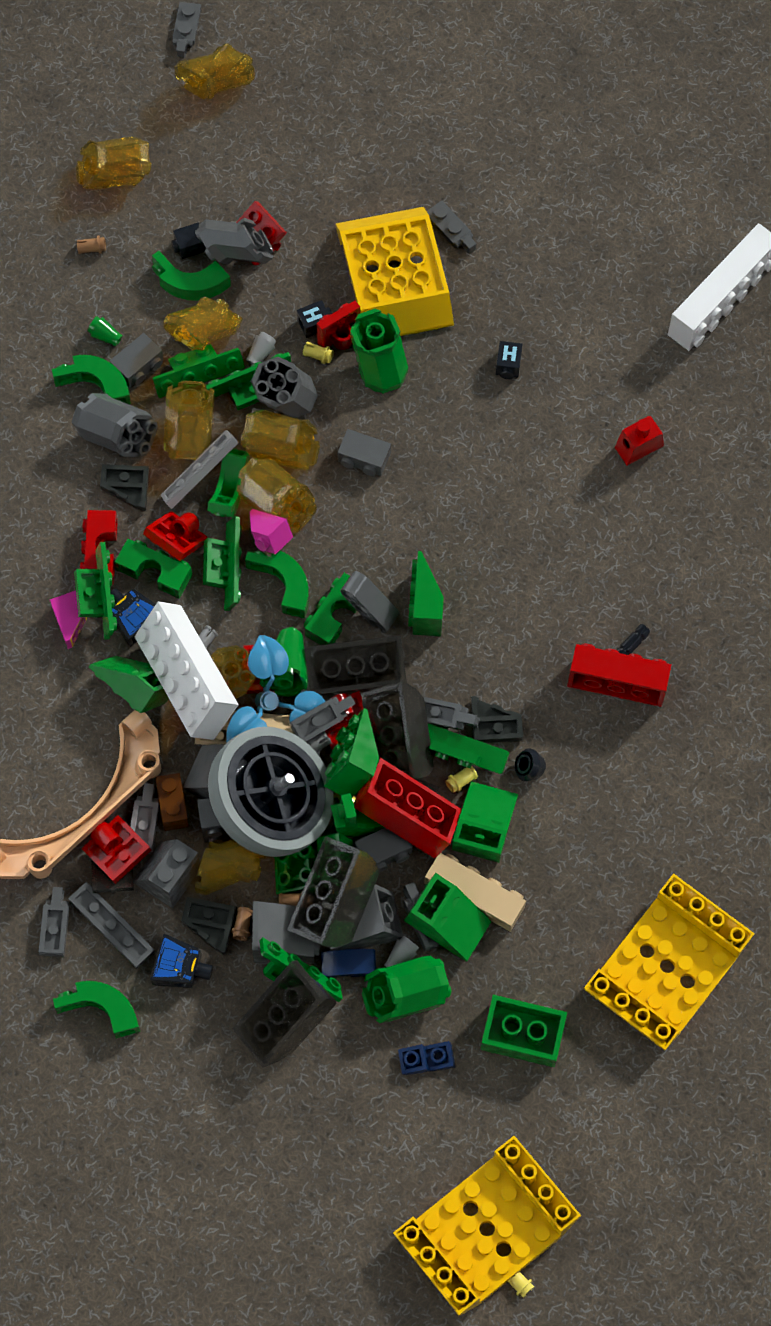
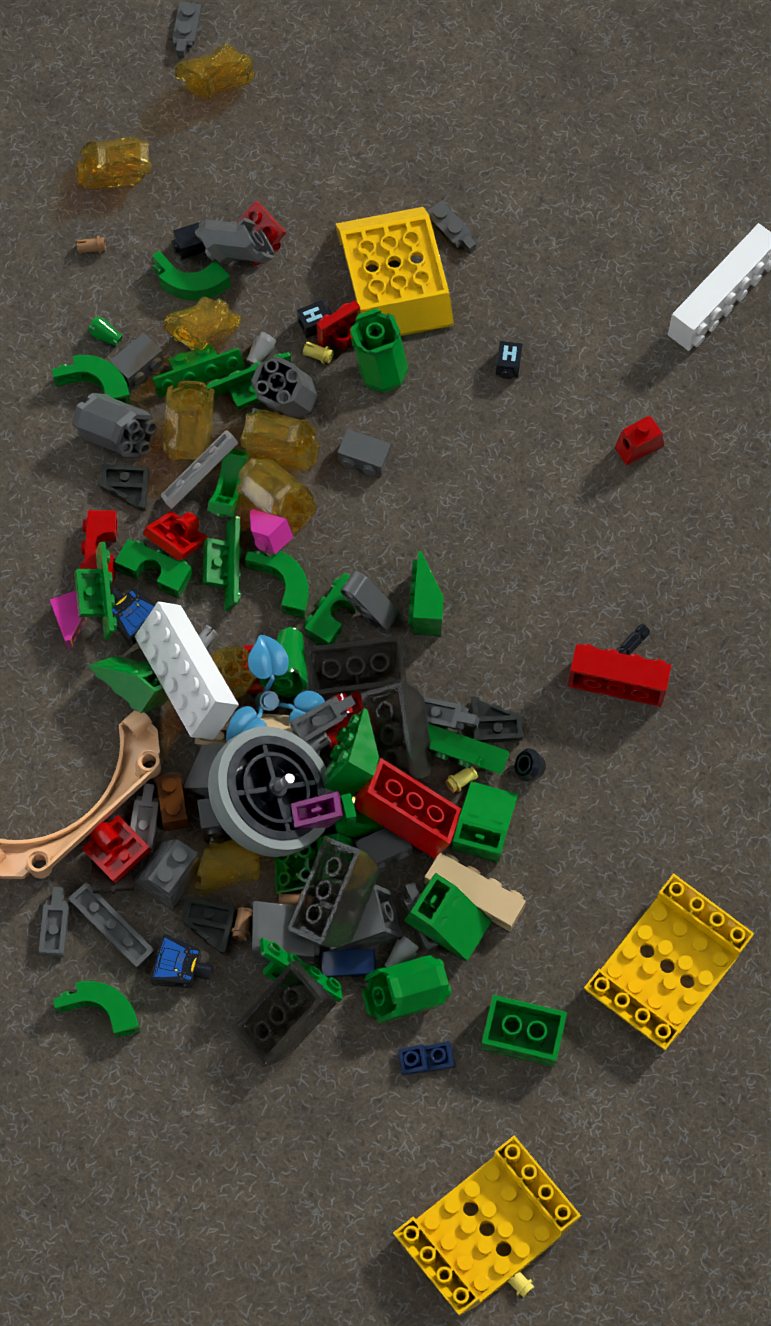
none -> magenta slope [291,792,343,828]

